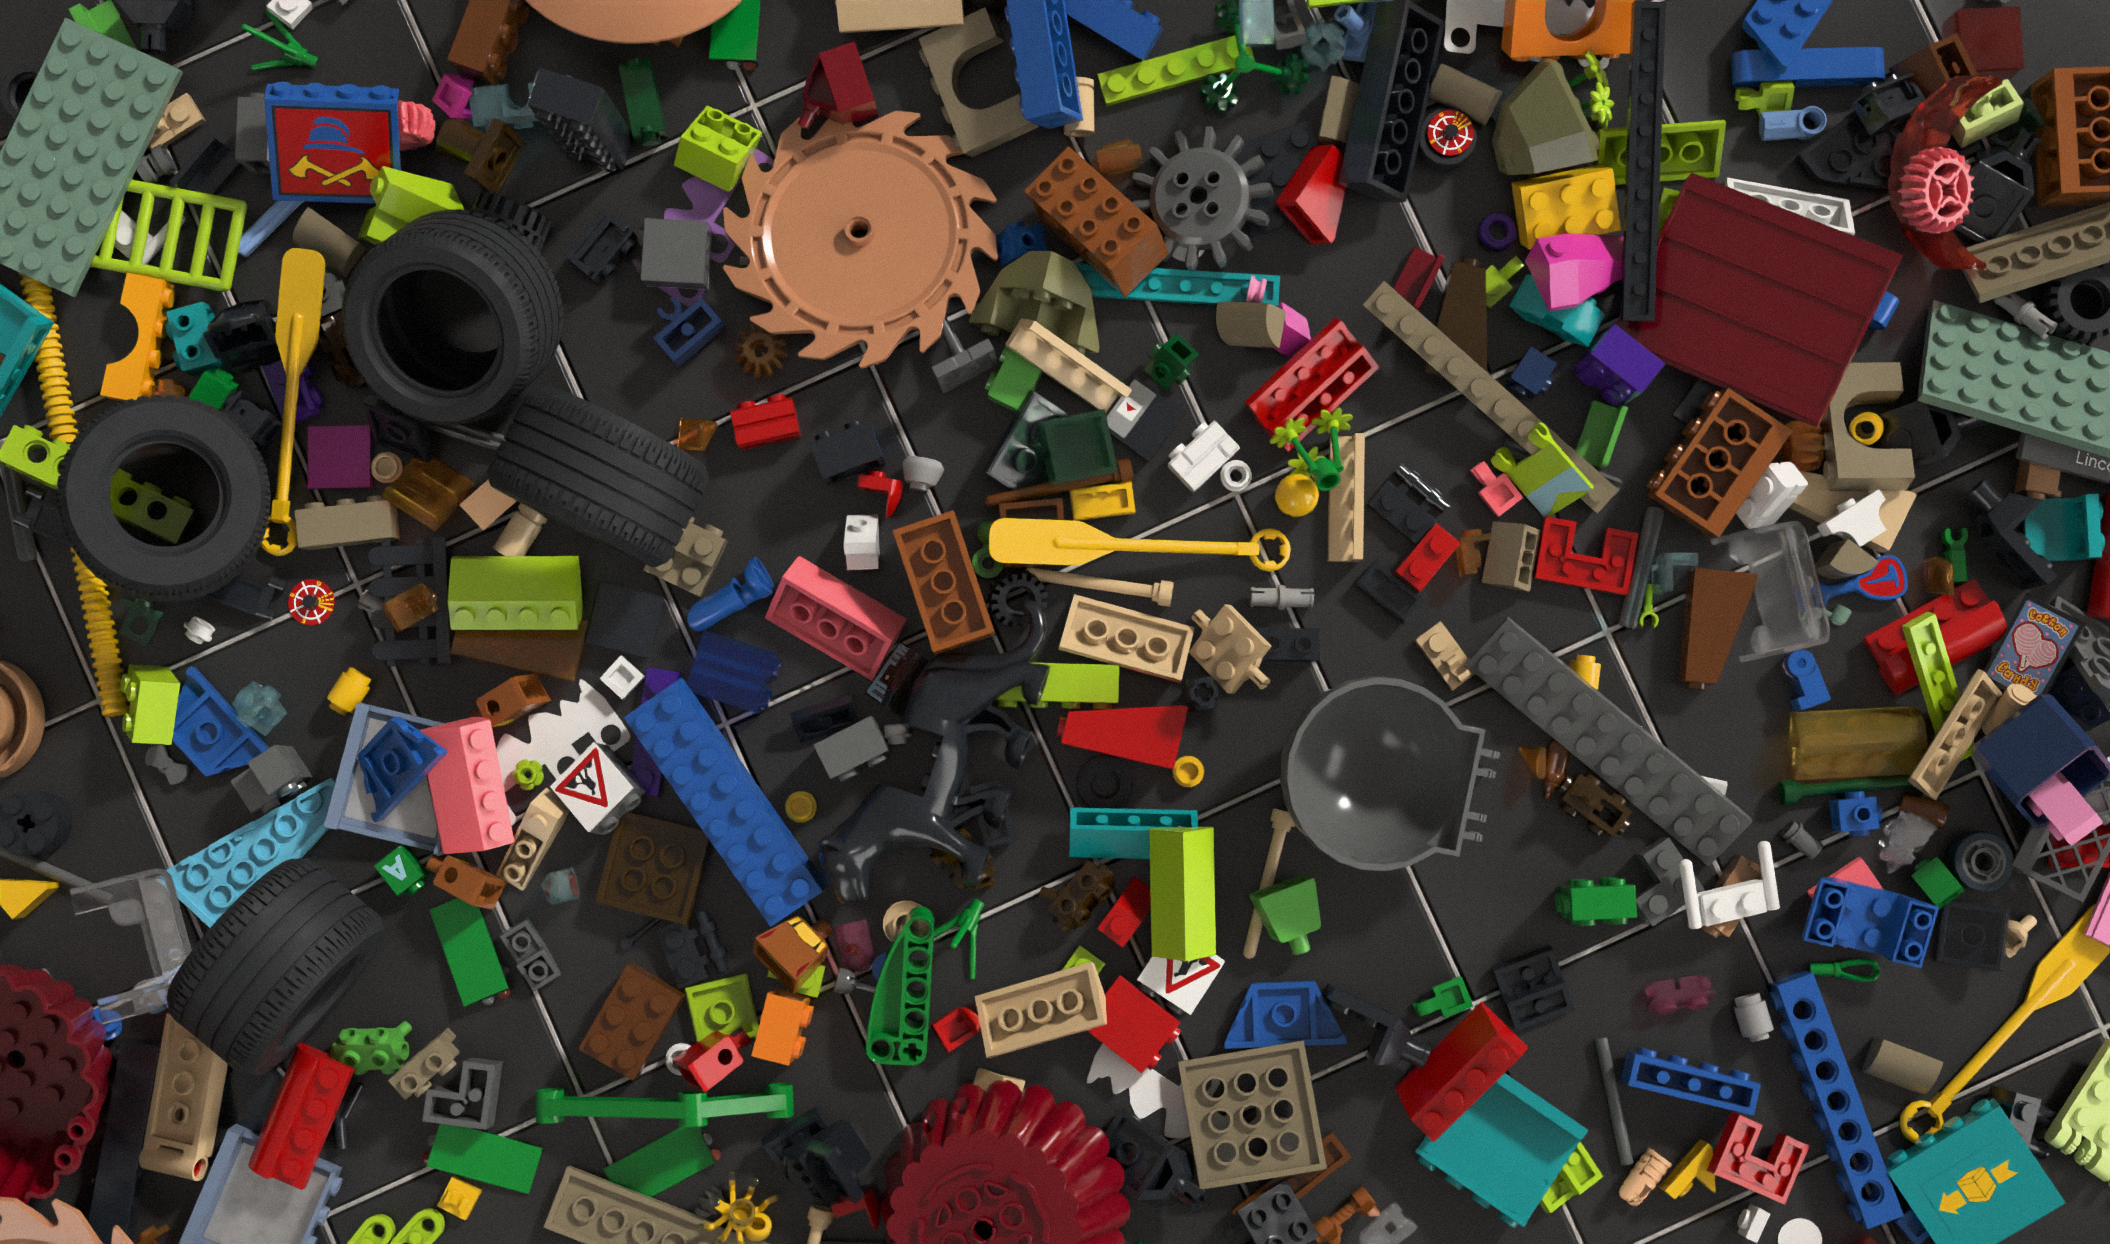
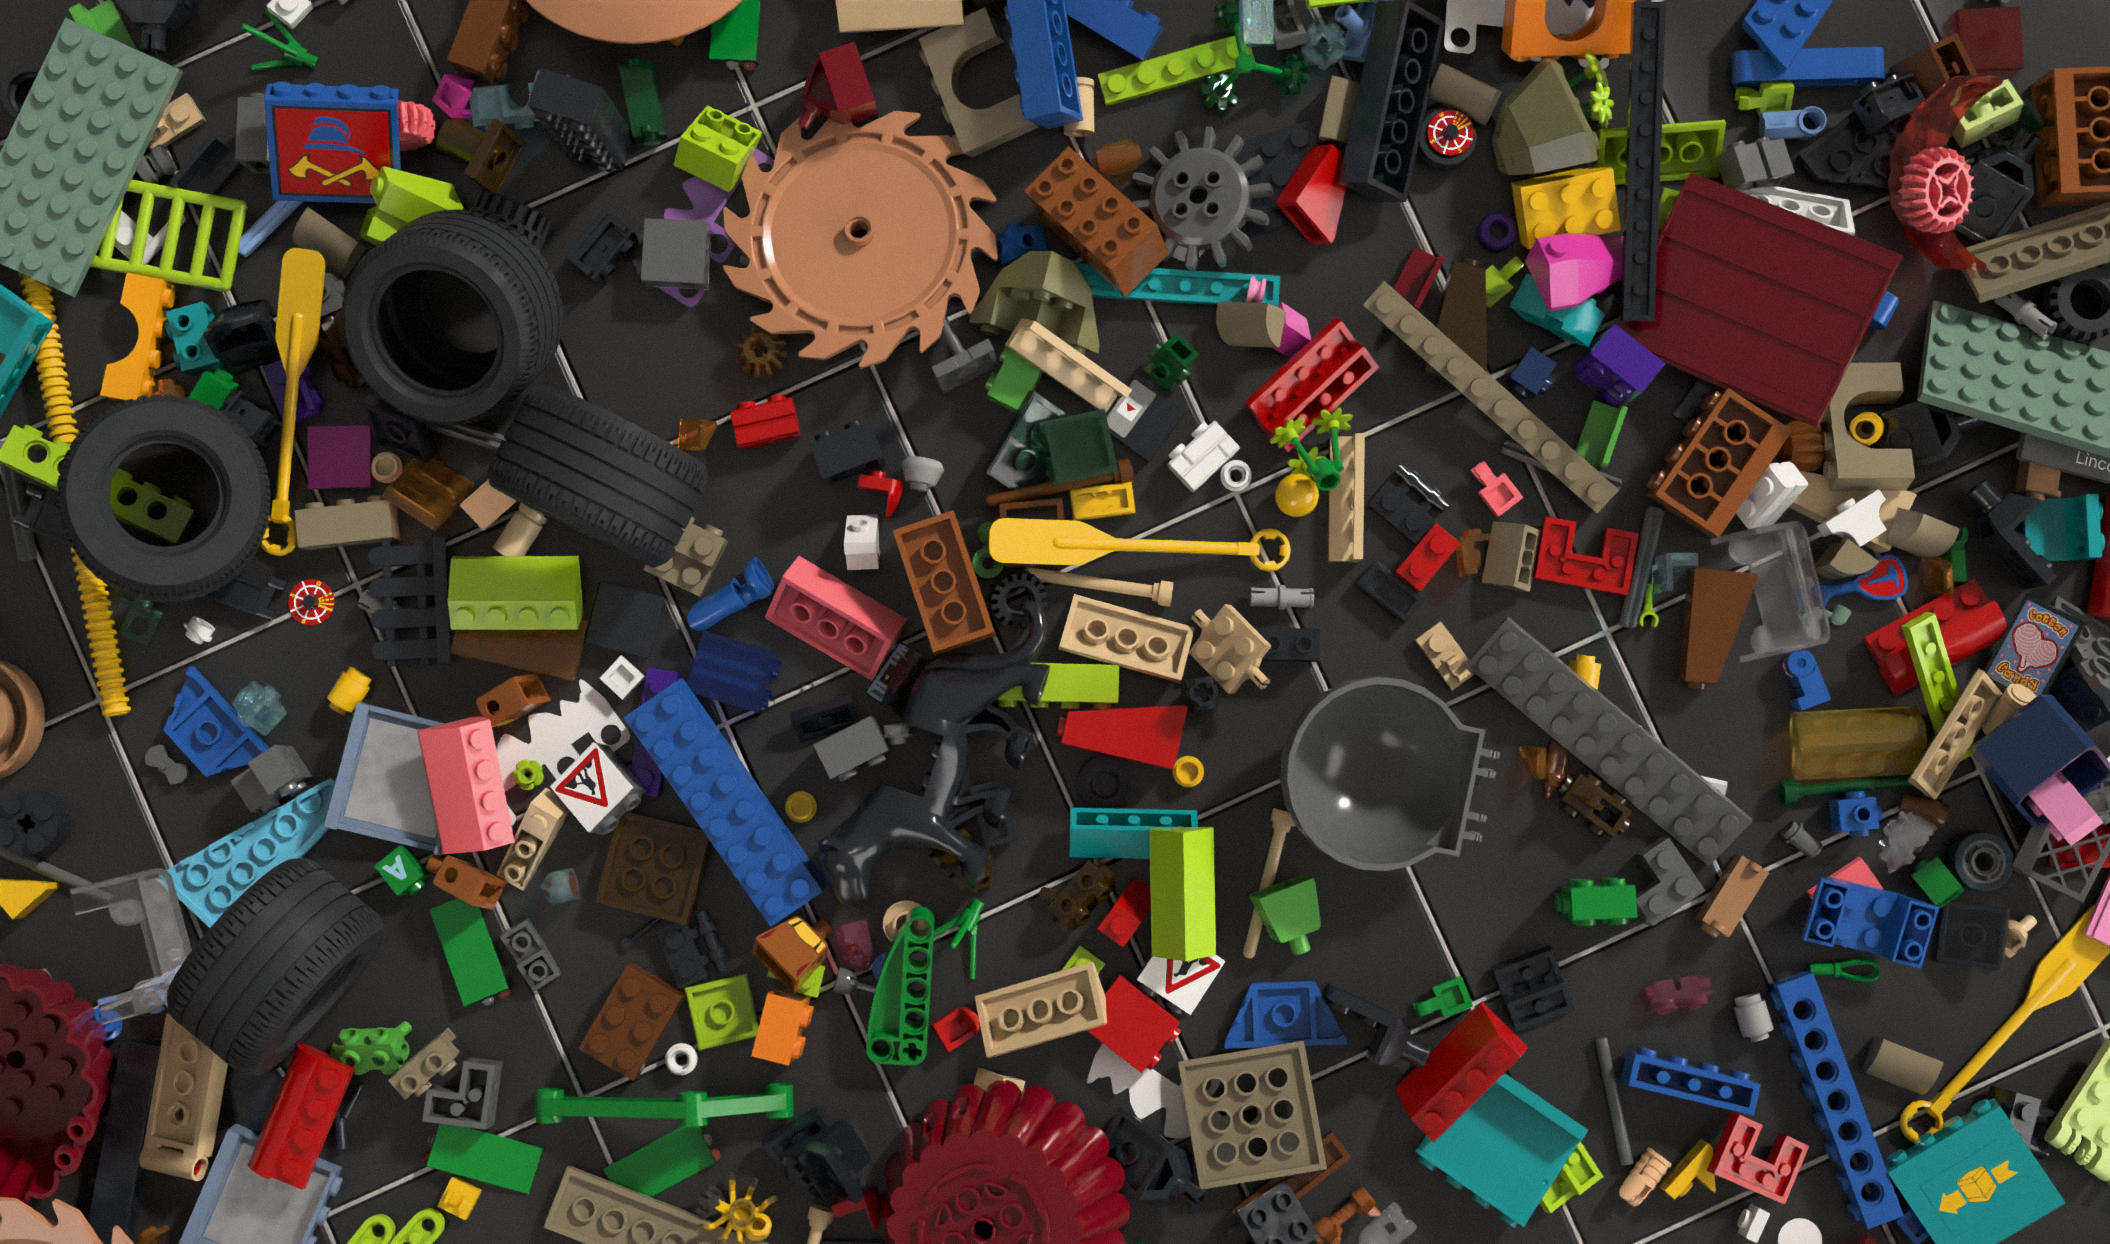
lime brick [121,664,180,745] -> none
blue wing [358,717,448,823] -> none
clear orange bracket [381,582,439,633] -> none
dark blue brick [653,297,726,367] -> none
red torso [672,1027,751,1093] -> none
lime flag [1491,422,1594,517] -> none
white plate [1679,841,1780,929] -> none
none -> dark grey piece [1716,137,1795,191]
none -> dark tan brick [1885,507,1960,558]

